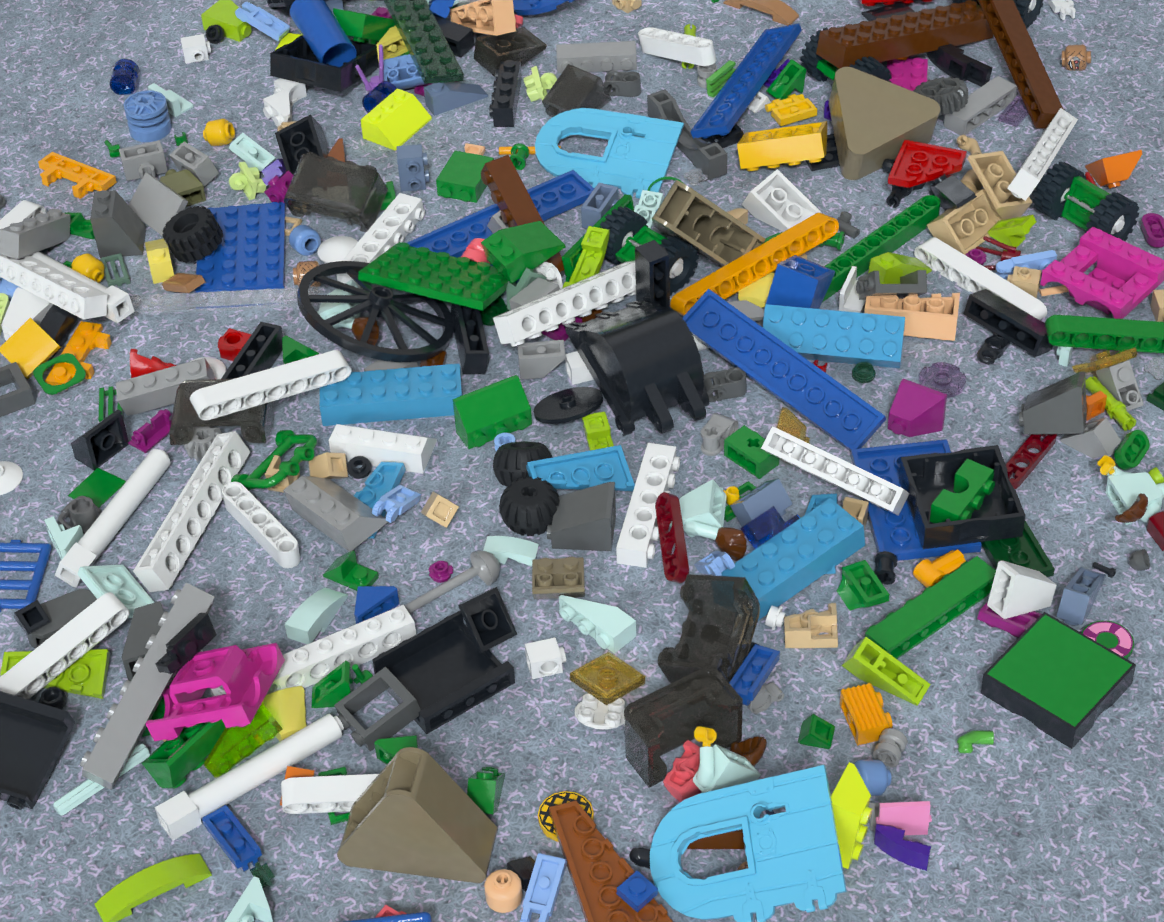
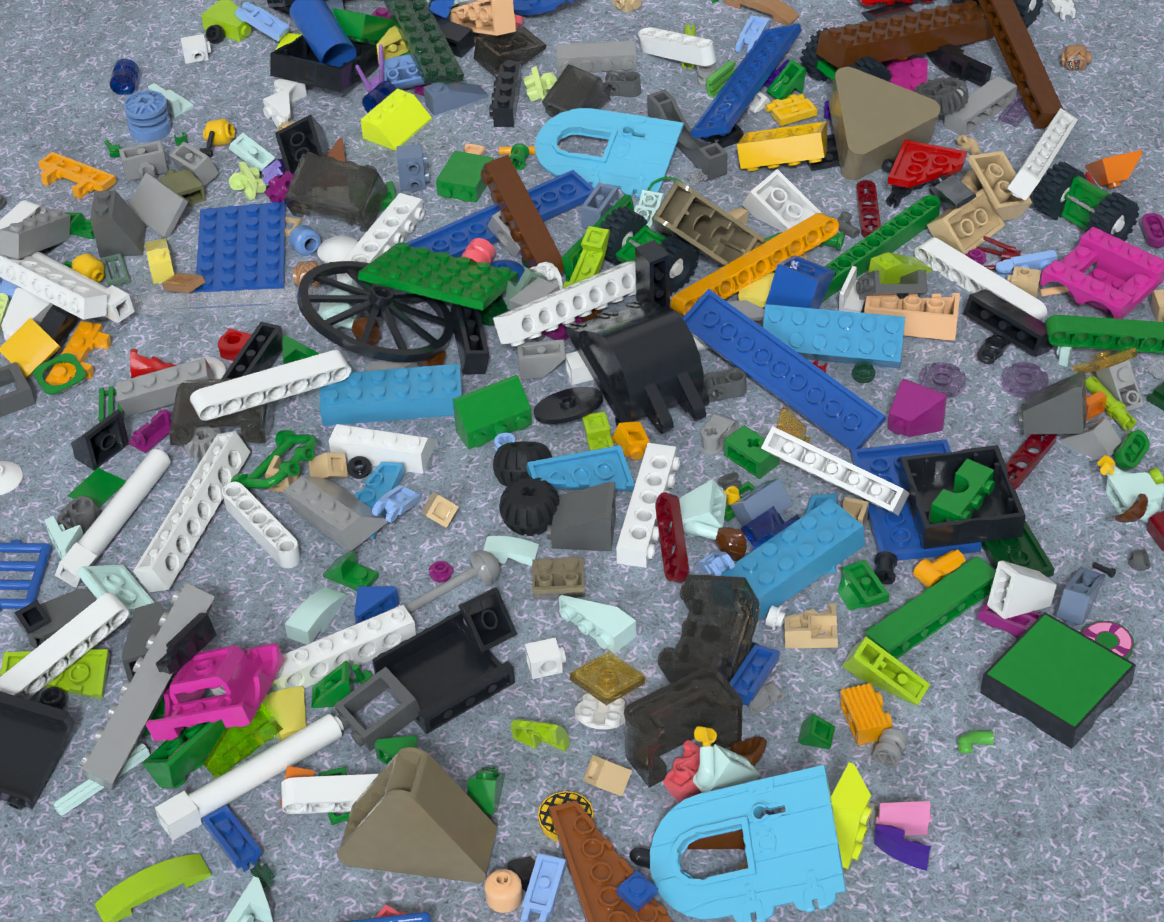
black tyre [162,206,223,263] -> none
green slope [481,221,566,284] -> none
medium blue head [854,759,891,796] -> none
lime slope [988,215,1036,248] -> none
none -> black hand [200,131,215,157]
none -> lime slope [510,718,570,751]
none -> tan panel [583,755,632,796]
none -> light orange brick [612,422,650,460]
none -> dark grey bush [717,472,742,490]
none -> light blue hinge [735,15,770,53]
none -> dark red beam [856,180,881,238]
none -> clear purple tile [1001,362,1049,398]

